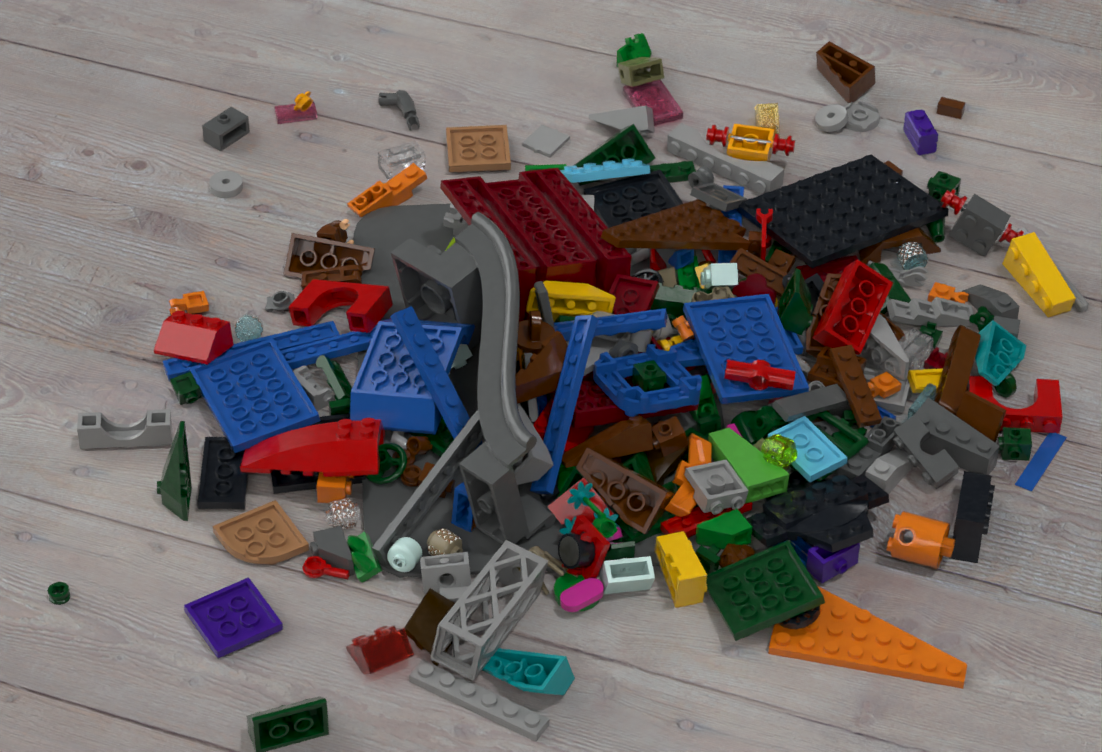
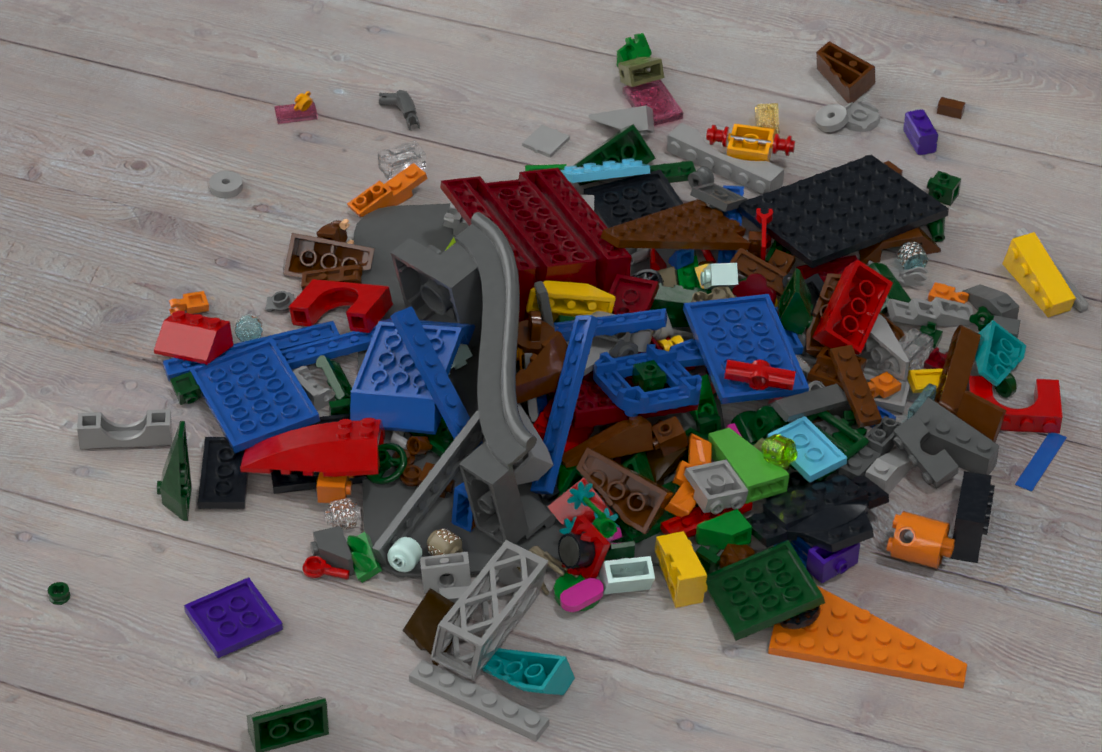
dark grey brick [202,107,250,151] -> none
medium nougat plate [213,500,309,565] -> none
clear red slope [346,625,415,674] -> none
medium nougat plate [446,125,511,172] -> none
orange plate [672,315,695,342] -> none
dark grey brick [941,189,1024,257] -> none
dark green brick [997,427,1032,461] -> none

